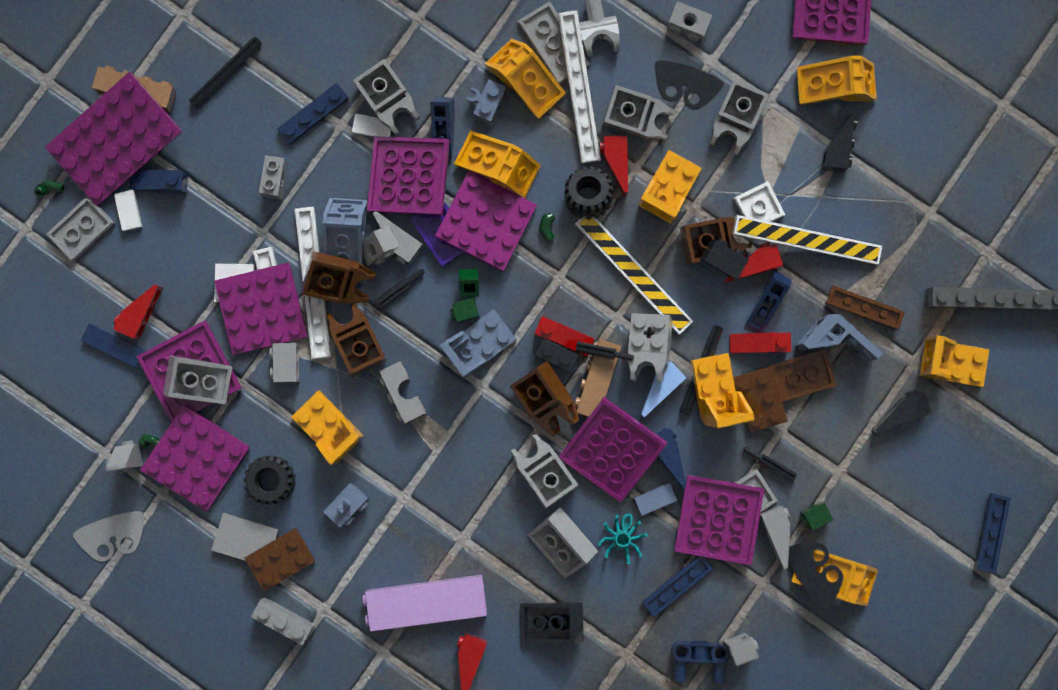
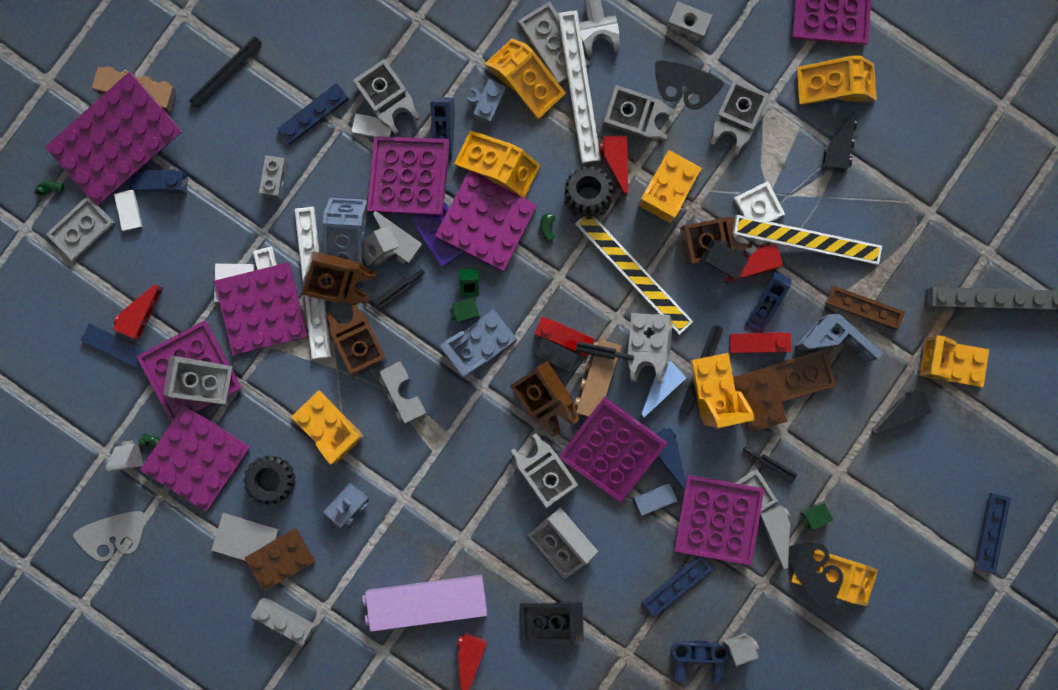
light grey brick [270,343,300,383] -> none
teal animal [598,513,648,564] -> none

